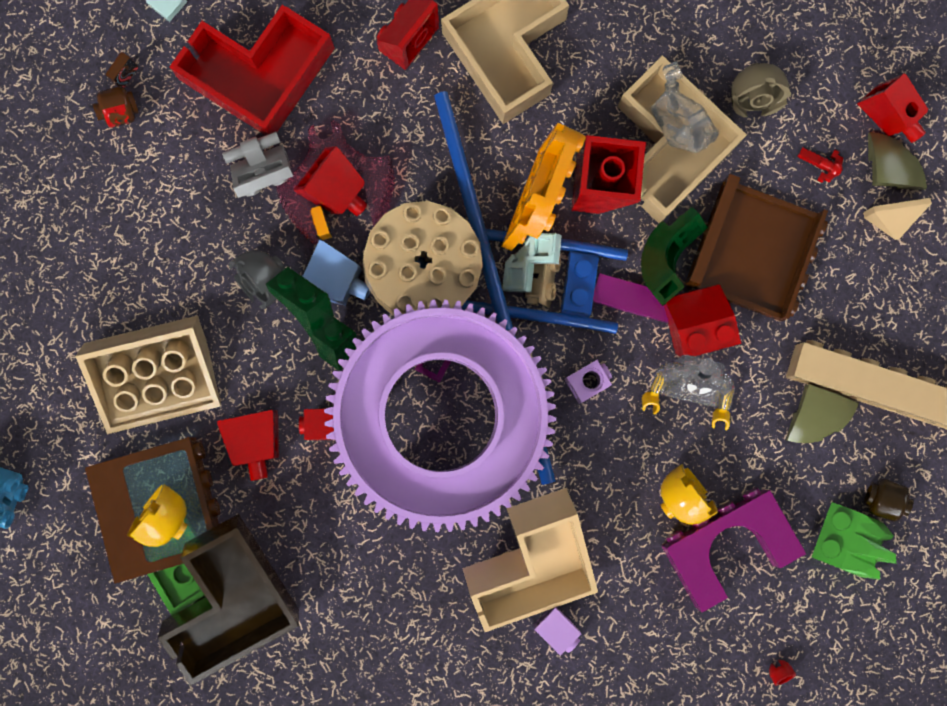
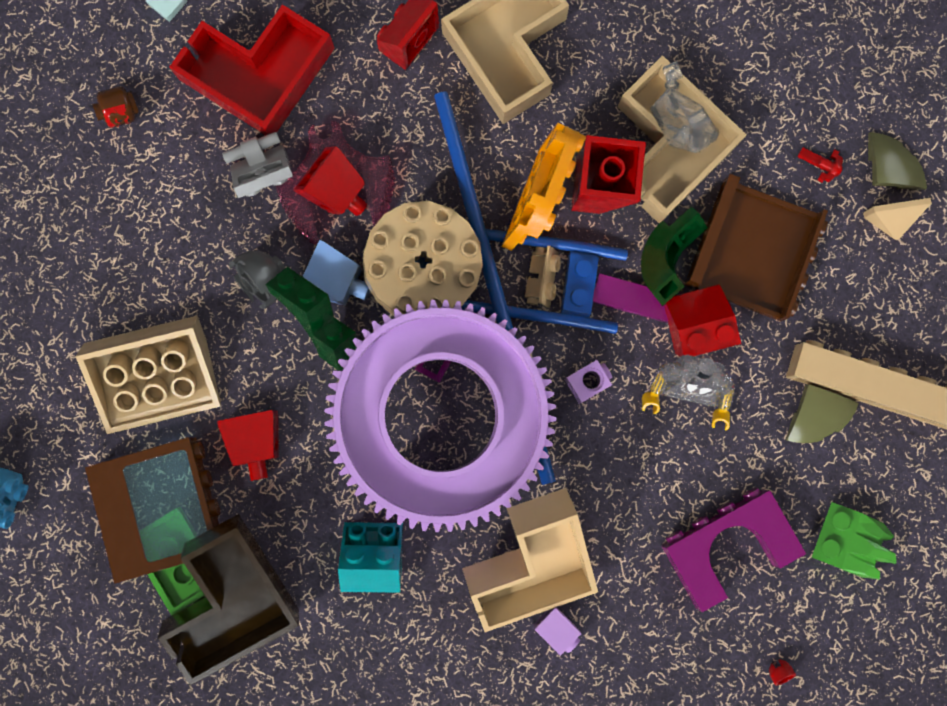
reddish brown tile [106,52,138,88] -> none
yellow cylinder [127,484,188,547] -> none
red brick [299,408,334,441] -> none
light orange tile [310,206,332,240] -> none
light aqua tile [502,233,562,293] -> none
yellow cylinder [660,463,718,525] -> none
dark tan cylinder [731,63,791,117] -> none
red torso [857,73,928,143] -> none
dark brown head [864,478,914,522] -> none
none -> teal slope [338,522,403,593]

